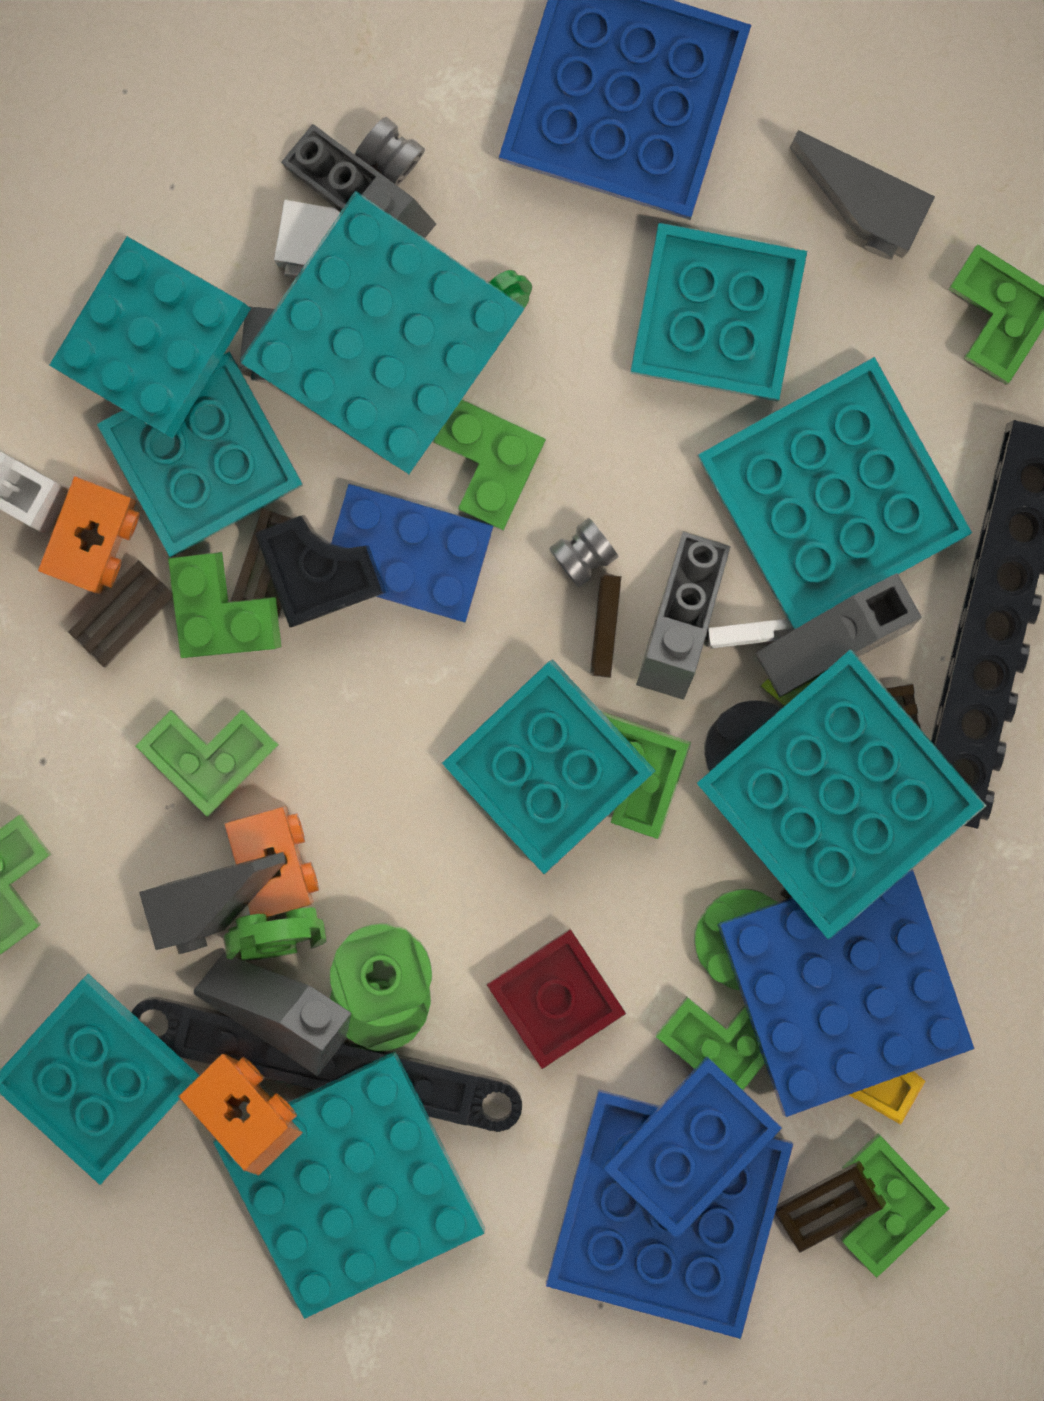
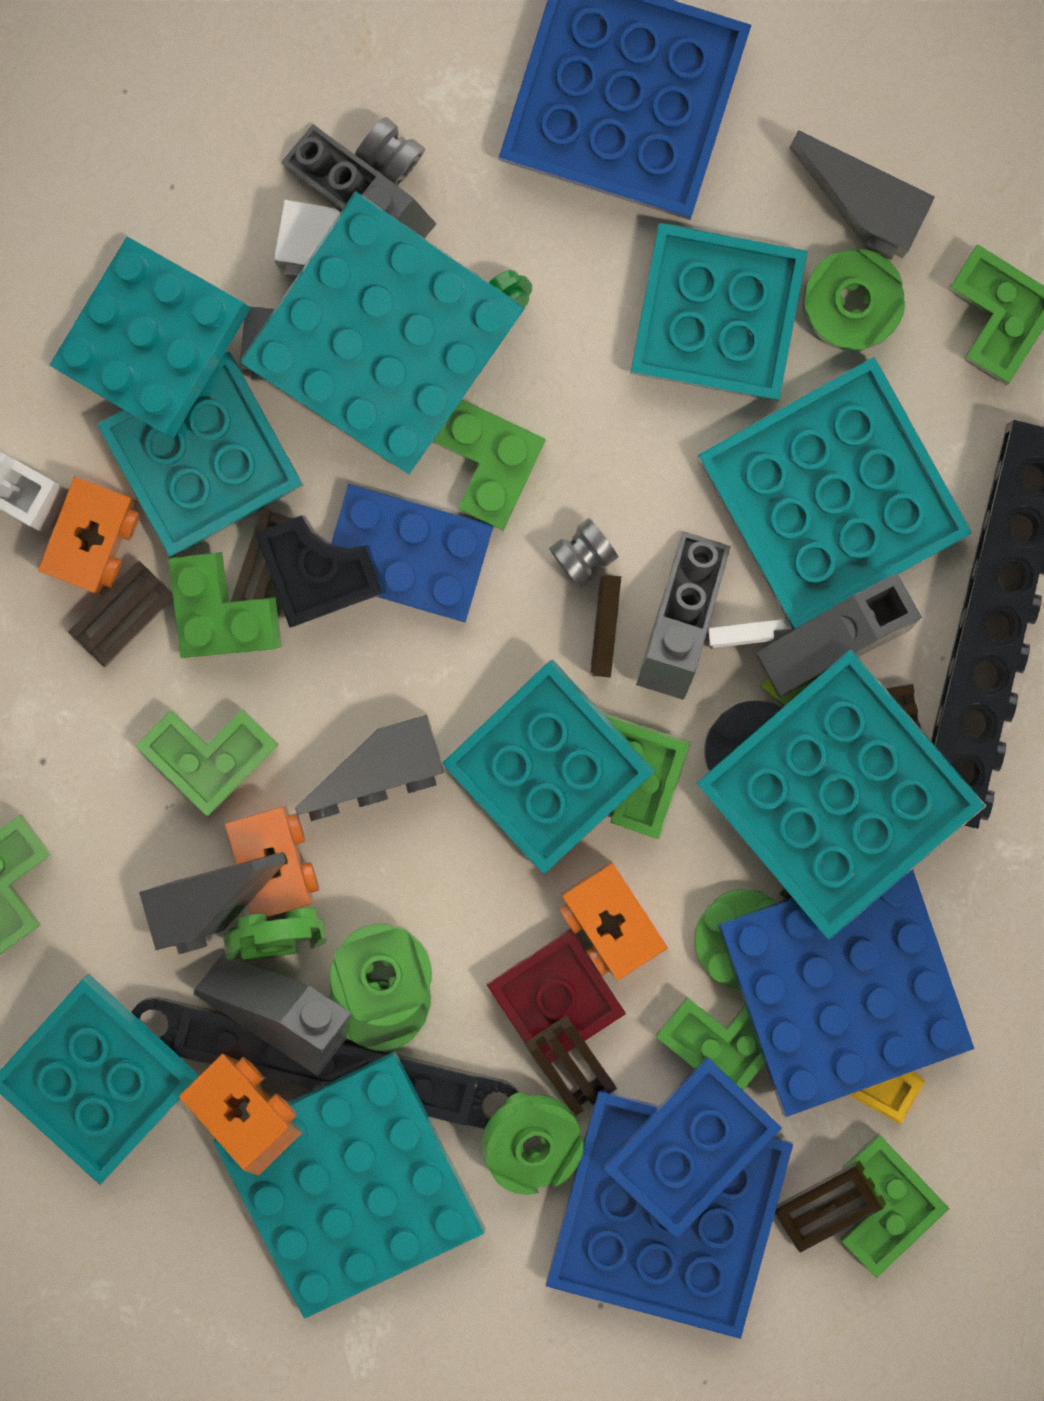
none -> dark grey slope [295,714,444,821]
none -> bright green plate [480,1092,584,1195]
none -> dark brown tile [525,1015,617,1116]
none -> orange brick [559,861,668,981]
none -> bright green plate [803,249,905,352]

